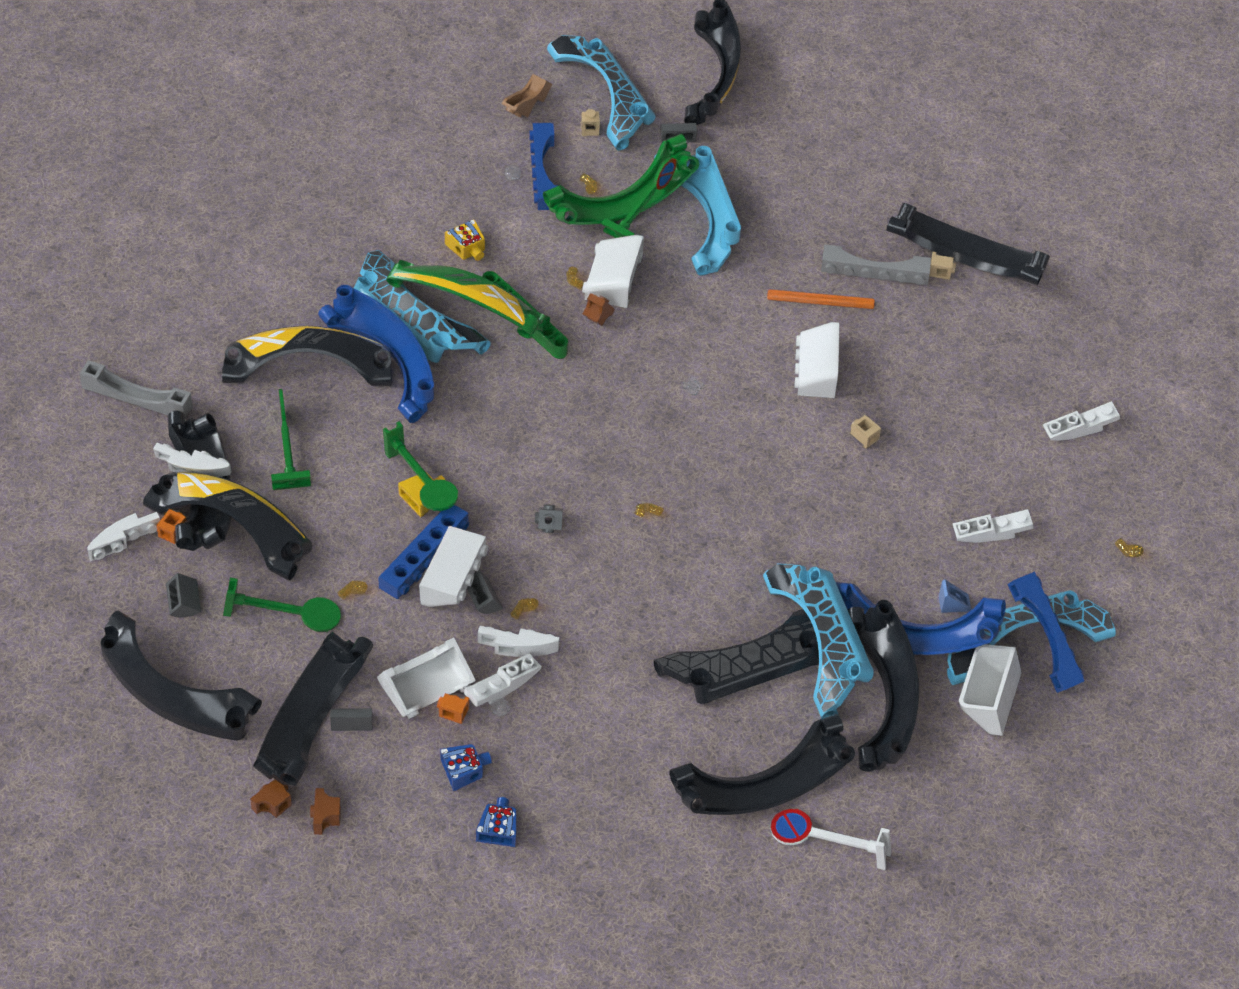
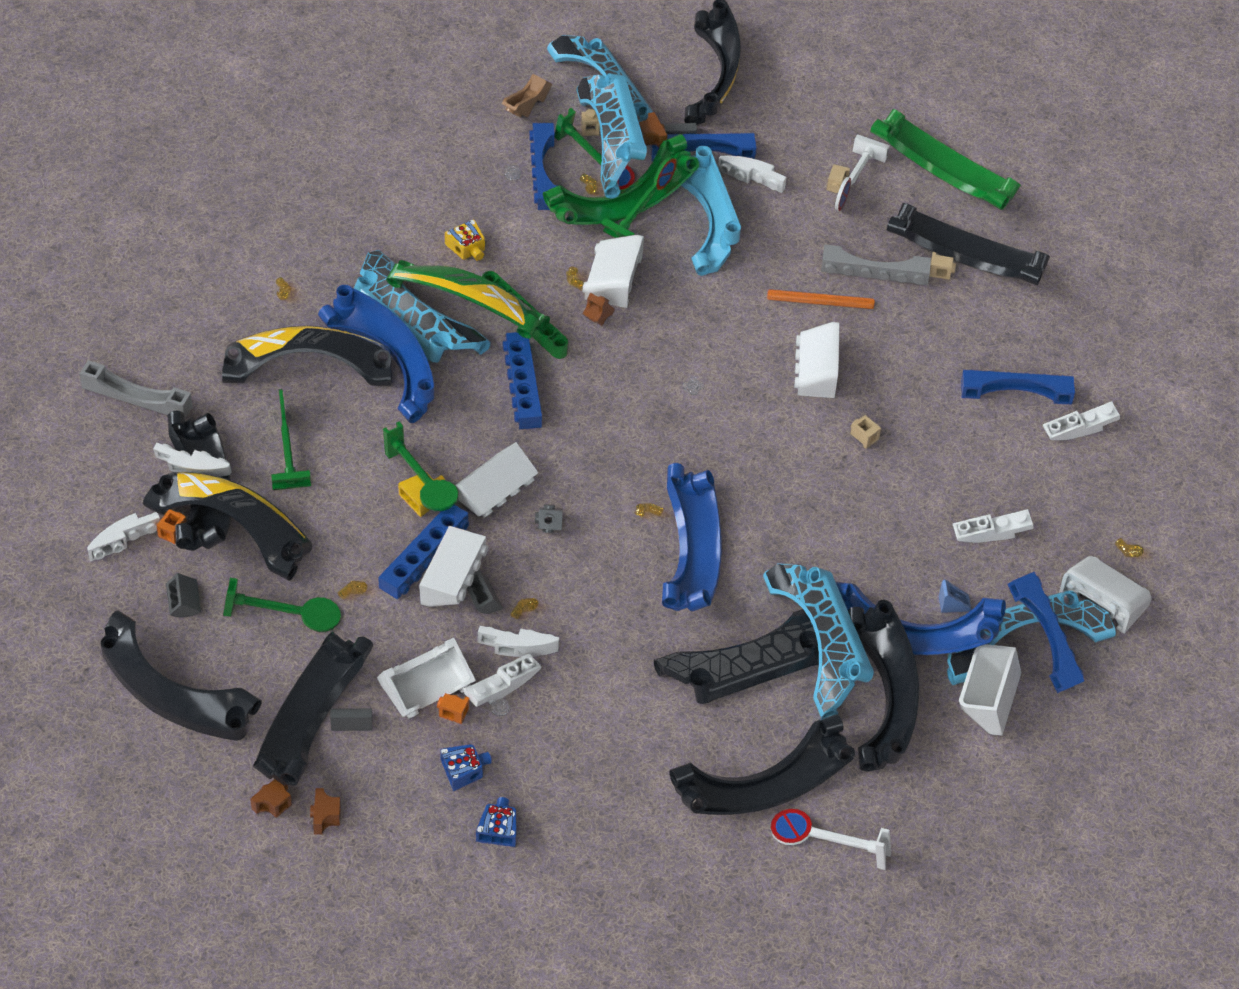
none -> clear yellow arm [275,277,292,300]
none -> white windscreen [455,442,538,518]
none -> blue brick [502,332,542,430]
none -> green piece [554,108,635,191]
none -> medium azure panel [577,73,647,199]
none -> dark orange brick [639,112,667,148]
none -> blue arch [650,133,756,161]
none -> blue panel [662,463,722,612]
none -> white slope [718,156,786,193]
none -> tan brick [827,164,850,193]
none -> white piece [835,134,890,211]
none -> green panel [870,109,1021,210]
none -> blue arch [961,370,1075,405]
none -> white windscreen [1059,556,1151,634]

